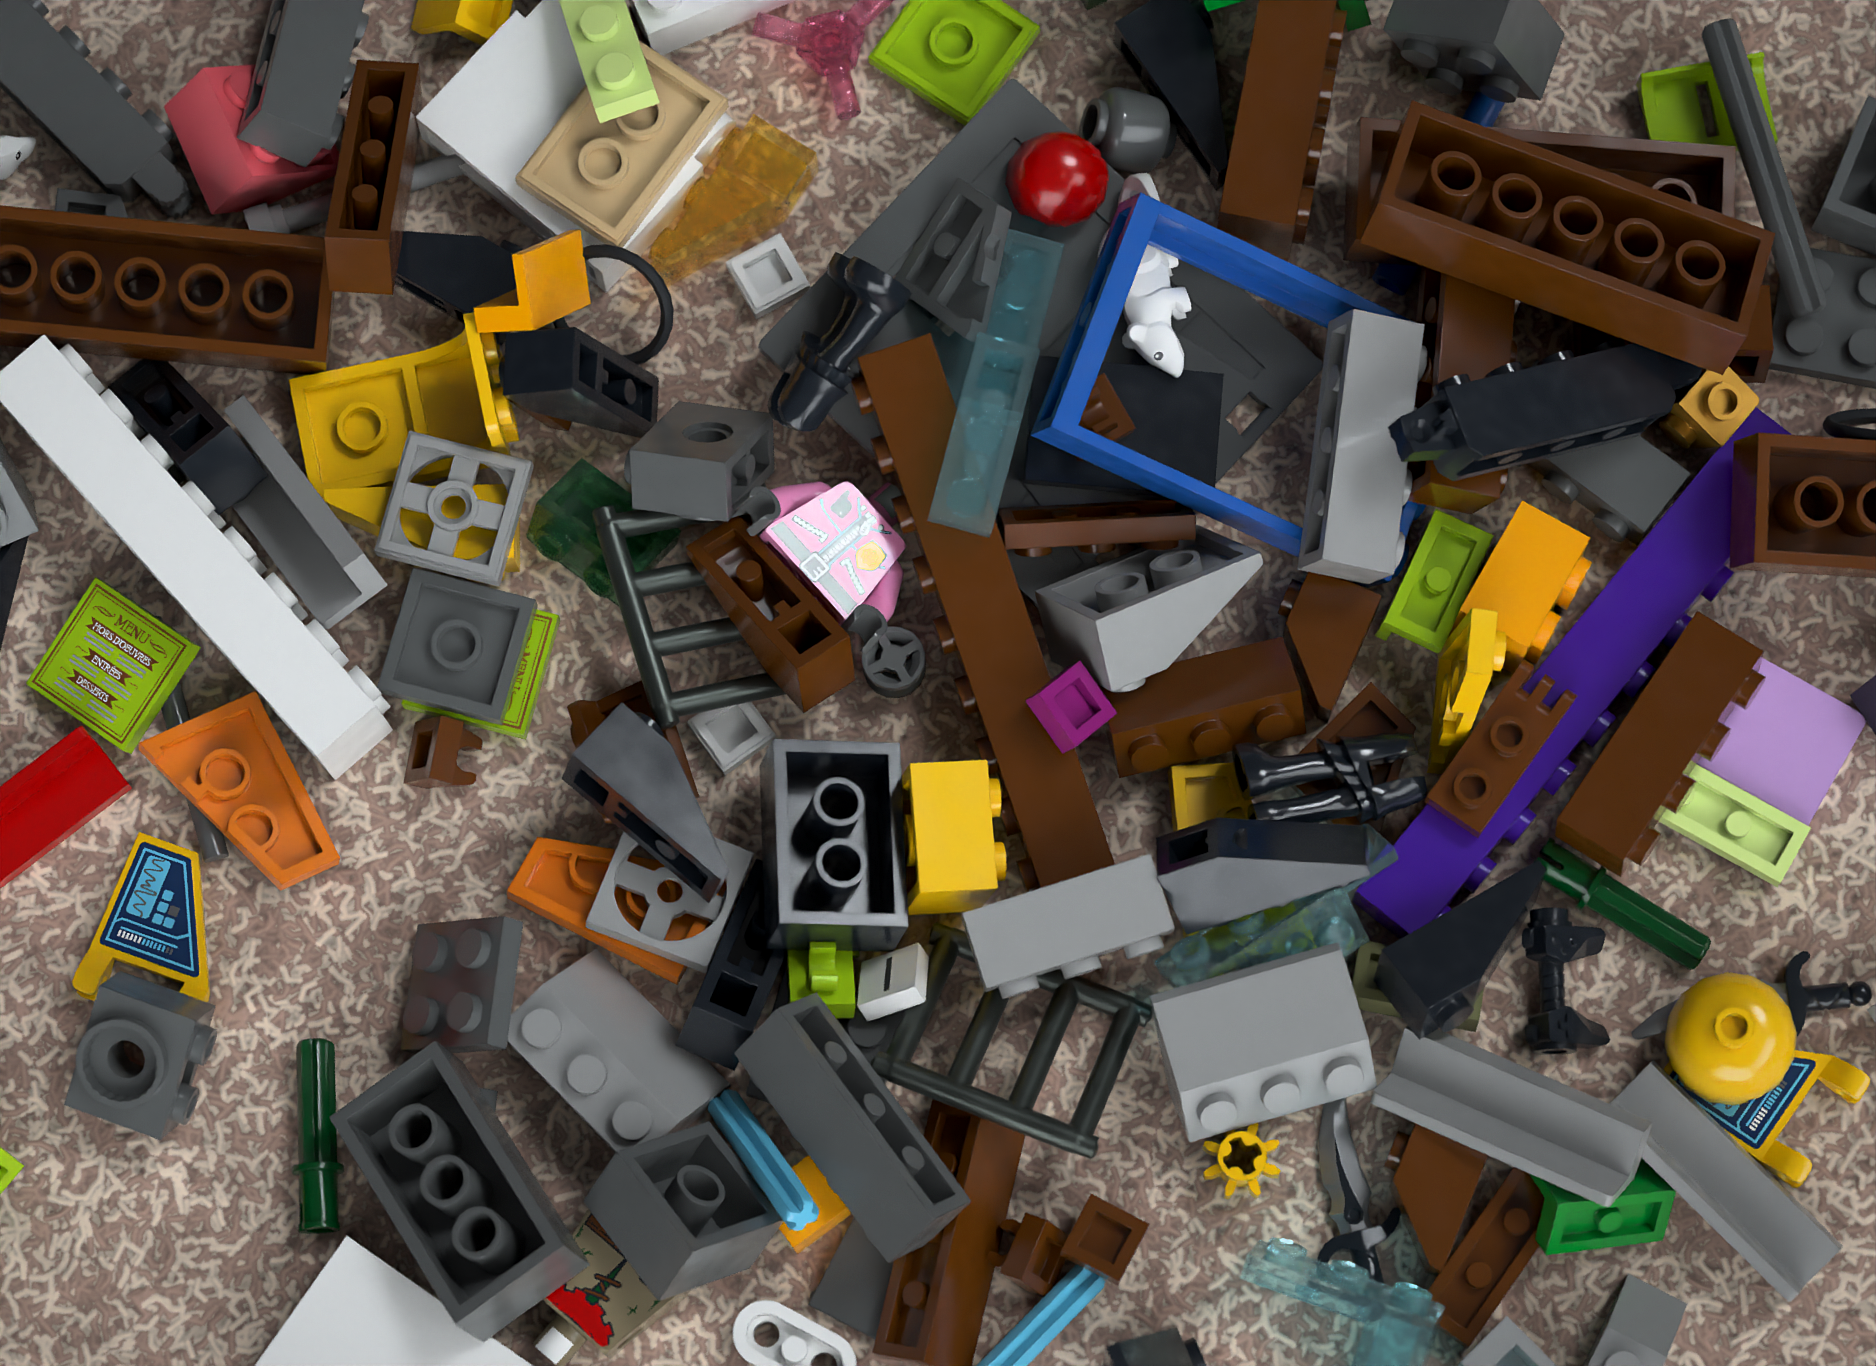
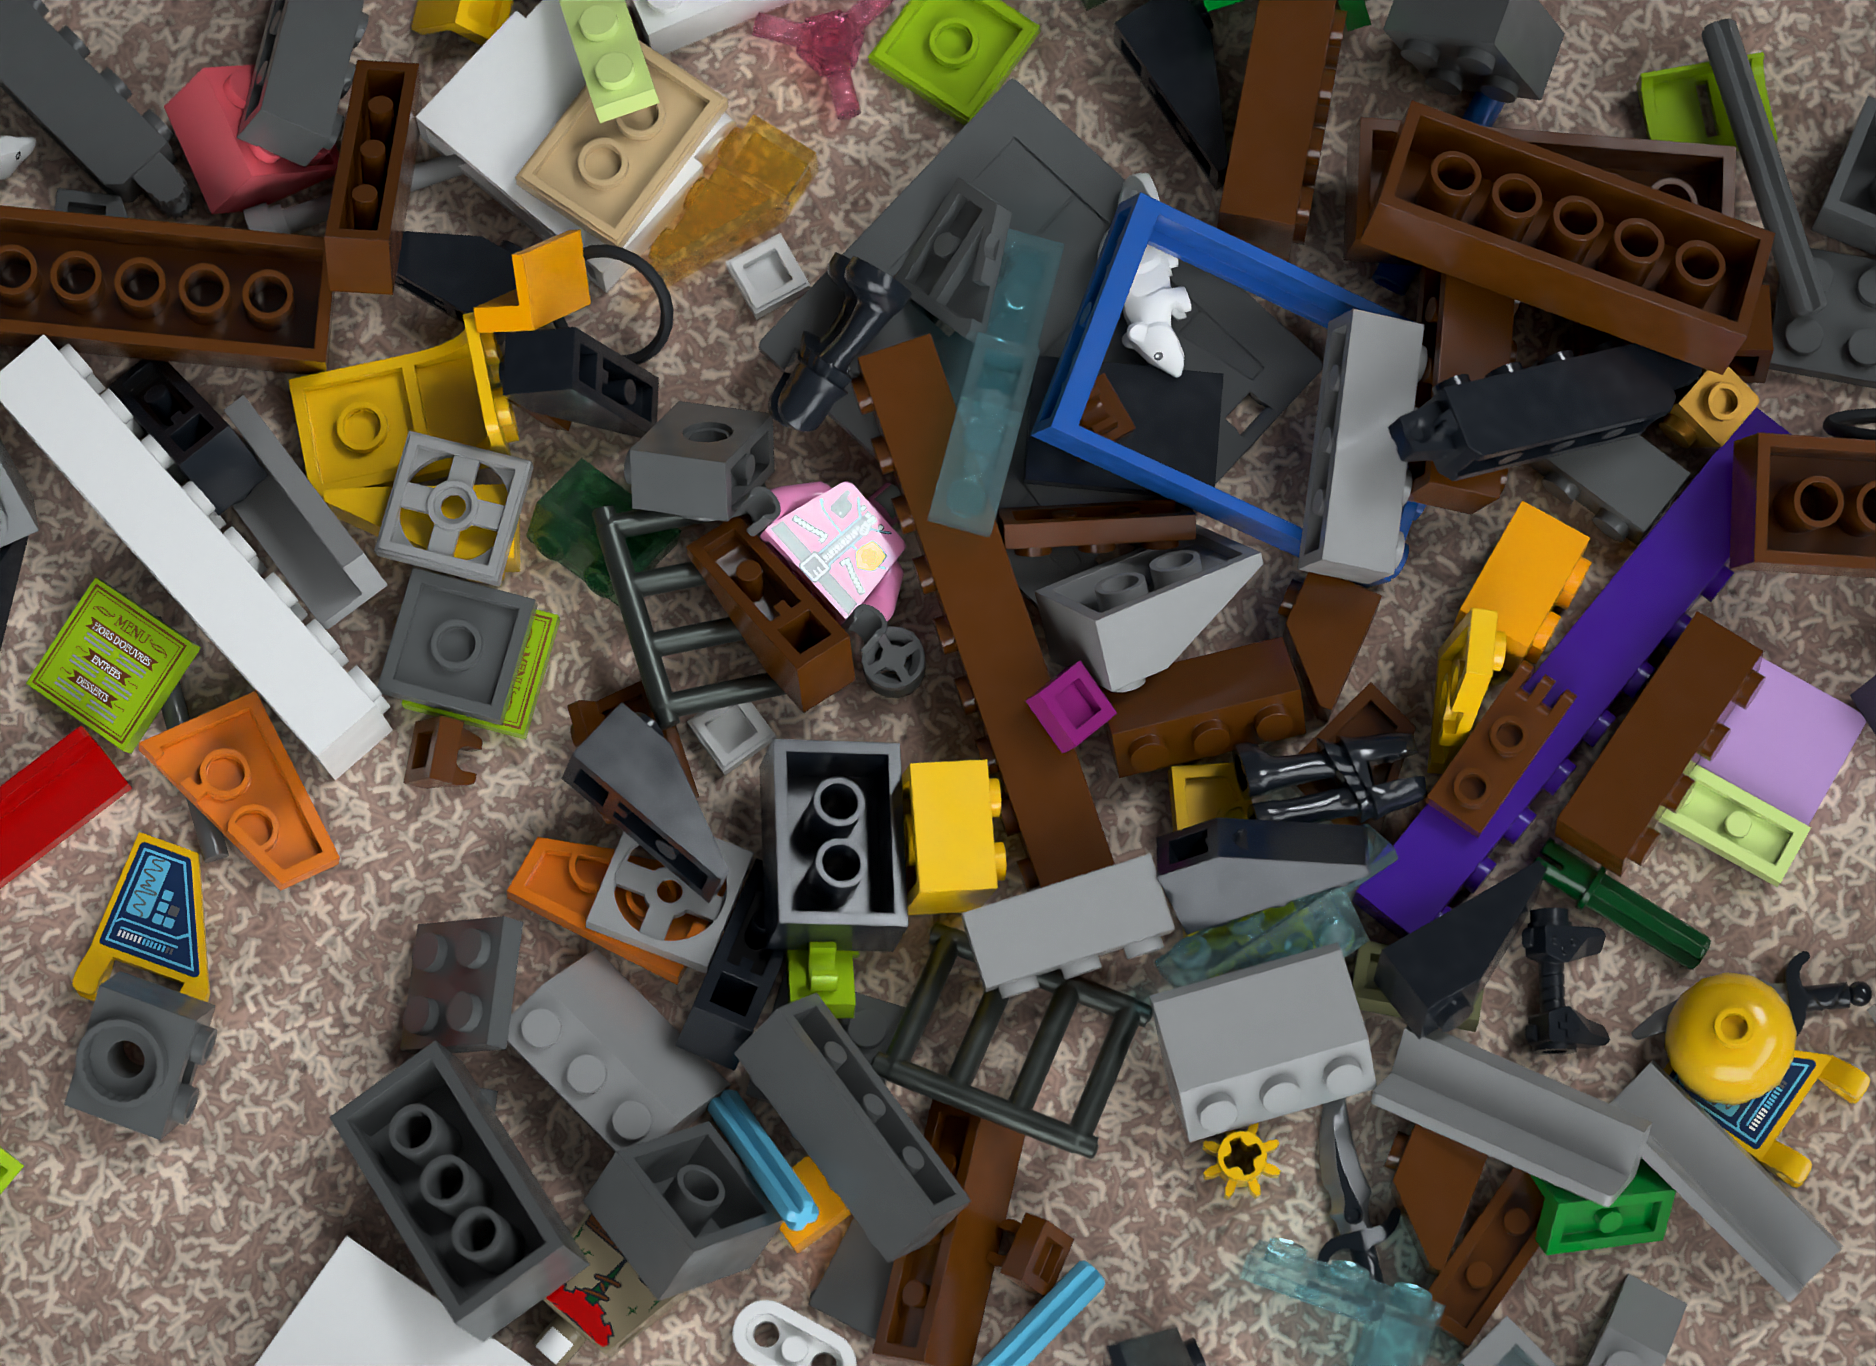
dark green axle [292,1038,344,1234] -> none
white tile [857,942,929,1021] -> none
red hair [1005,131,1110,227] -> none
reddish brown tile [1060,1194,1149,1286] -> none
dark grey head [1079,87,1177,174] -> none
lime panel [1375,509,1494,654] -> none

